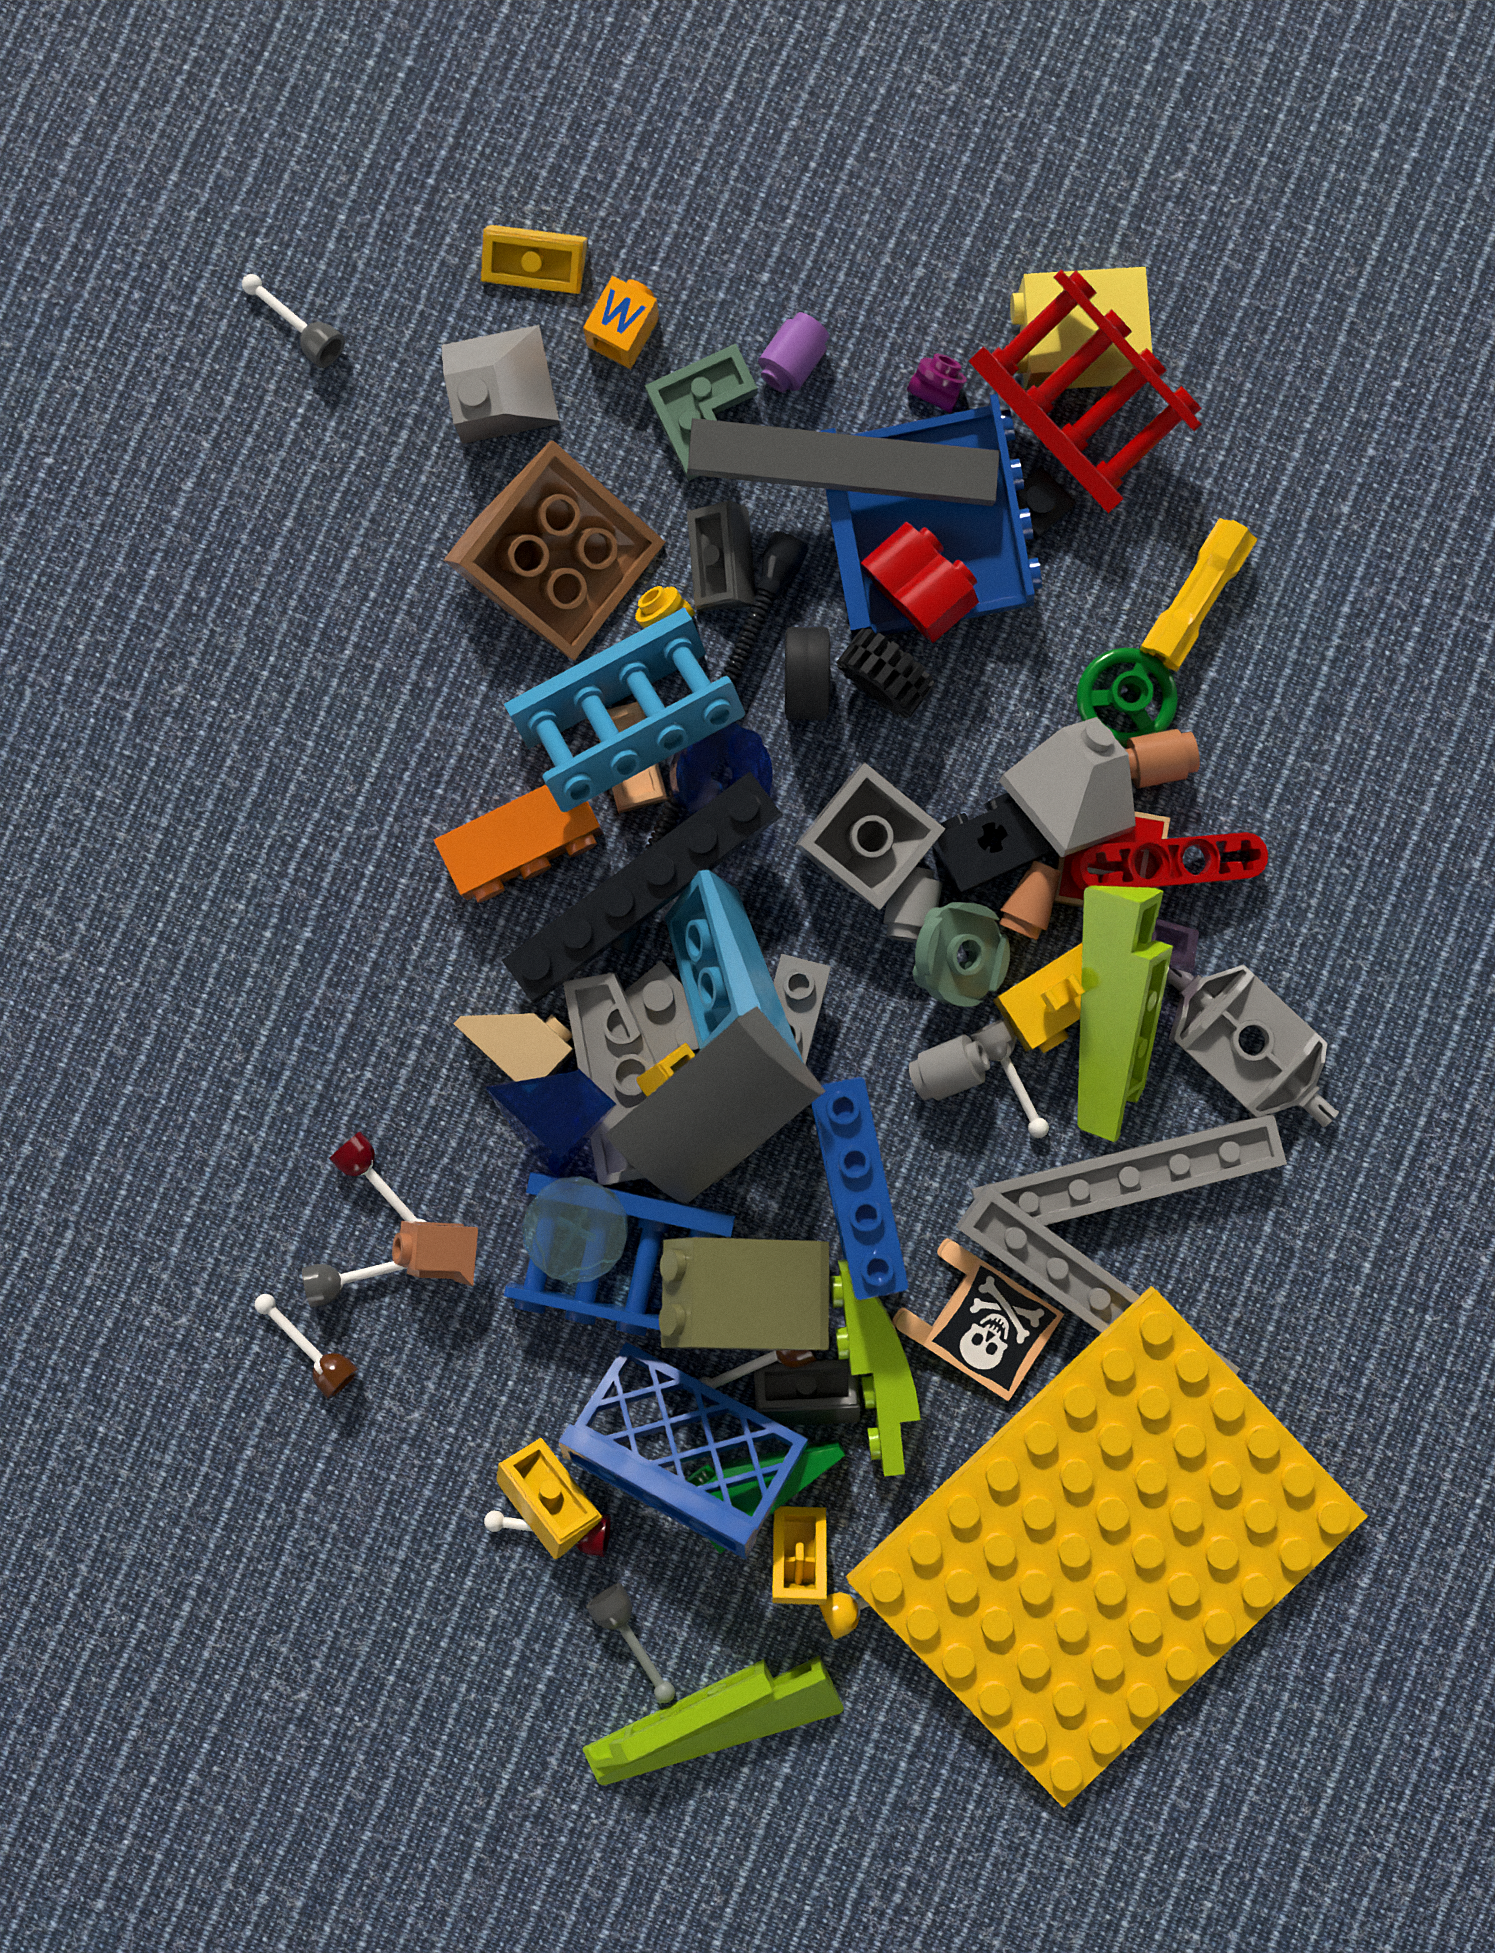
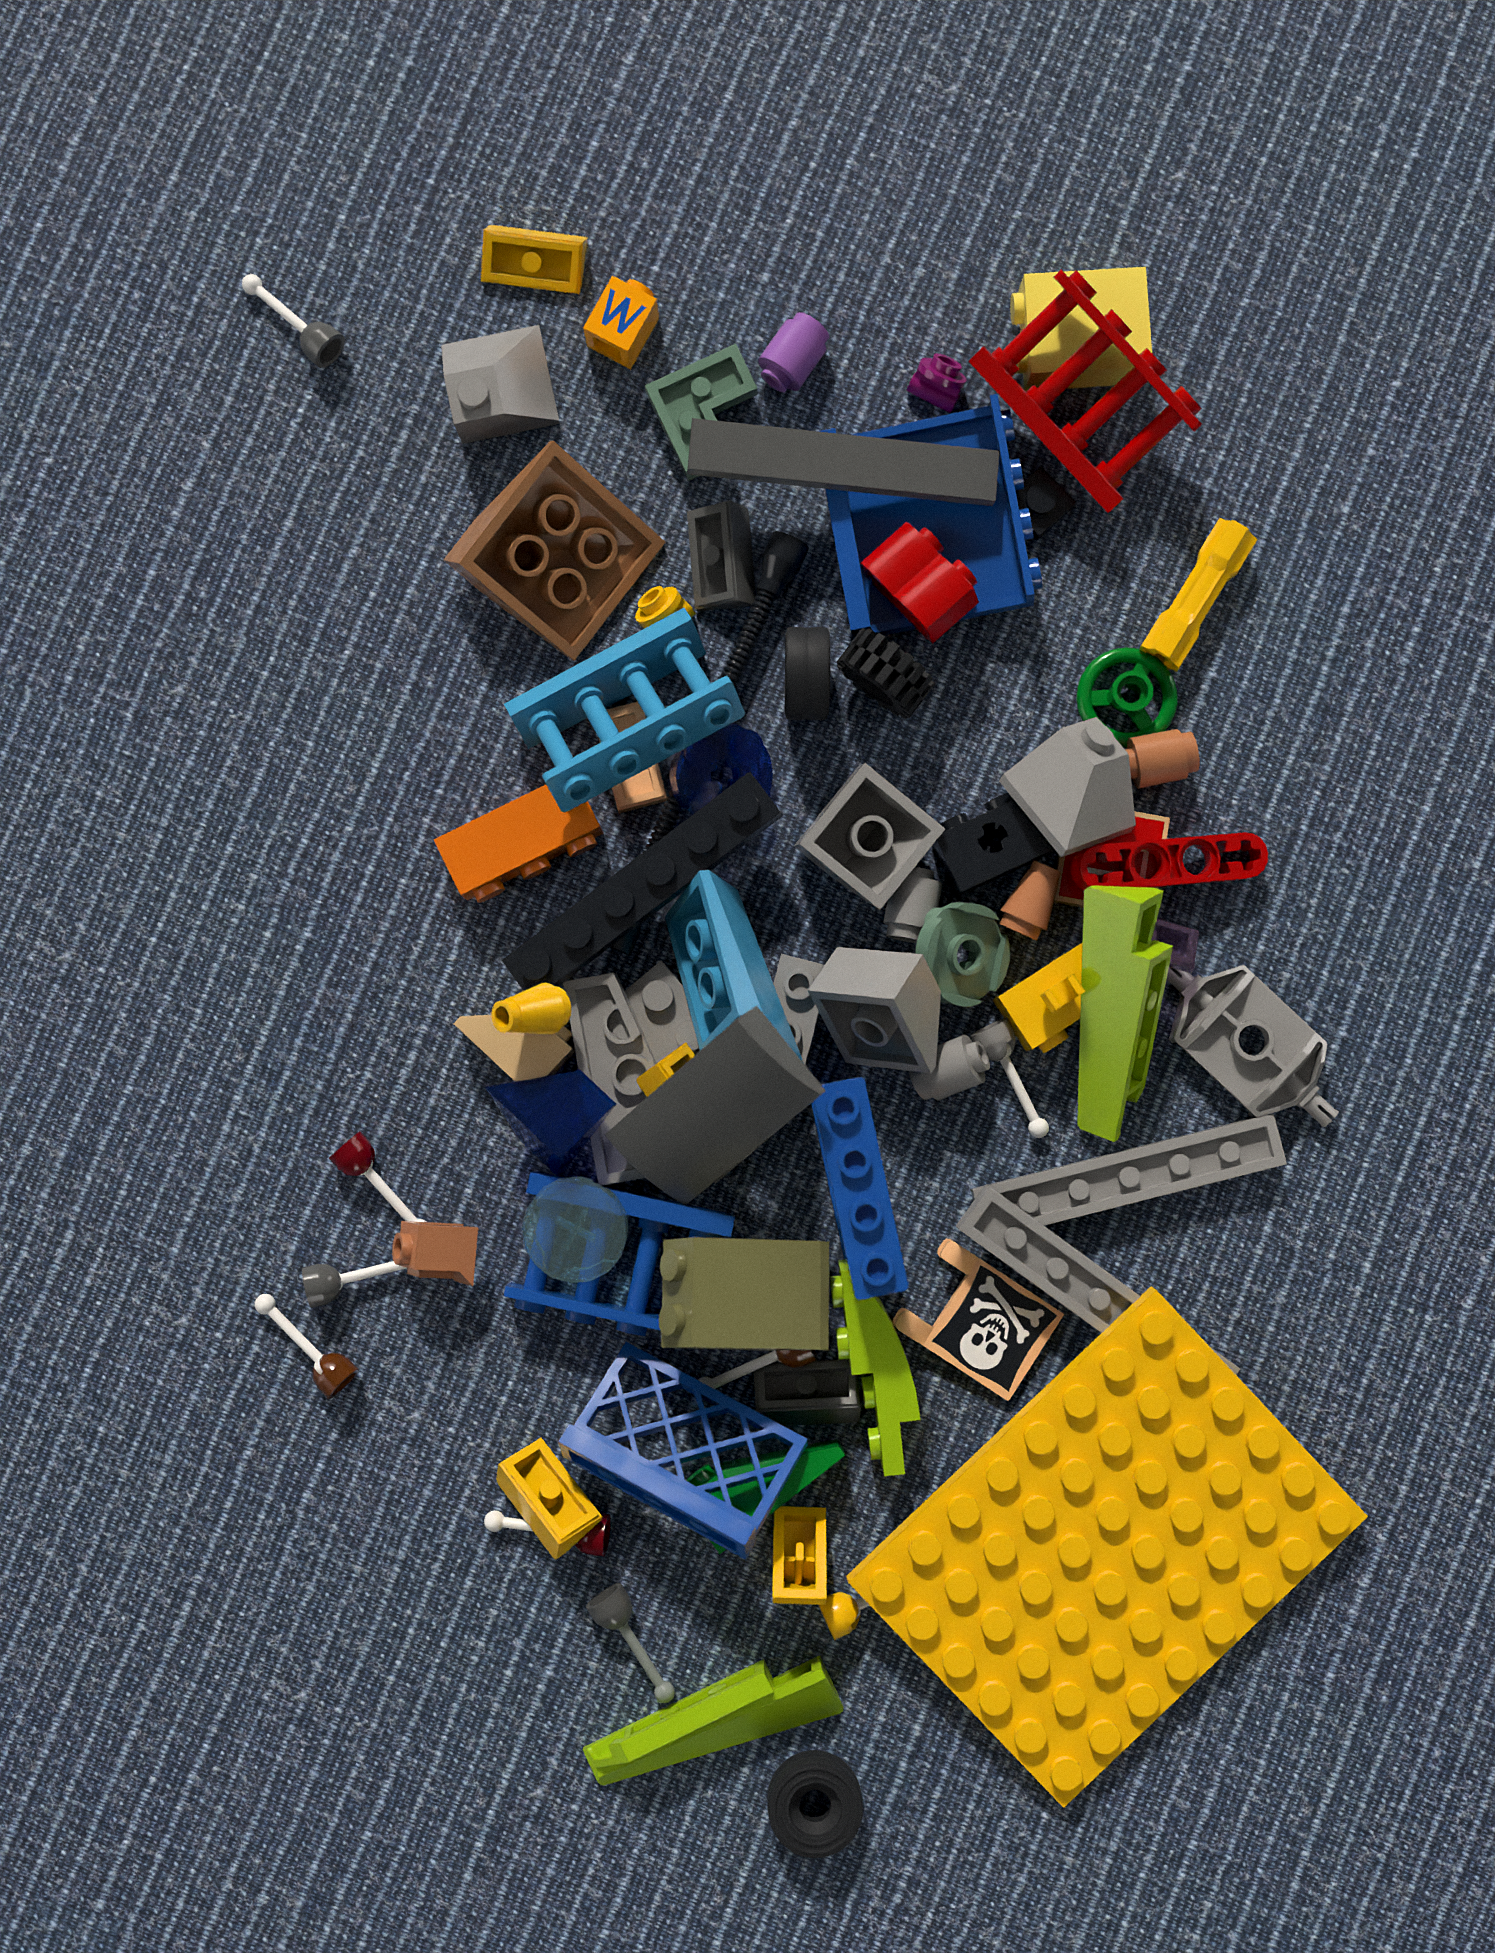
none -> yellow cone [491,983,571,1035]
none -> black tyre [767,1750,863,1858]
none -> light grey slope [807,947,941,1074]

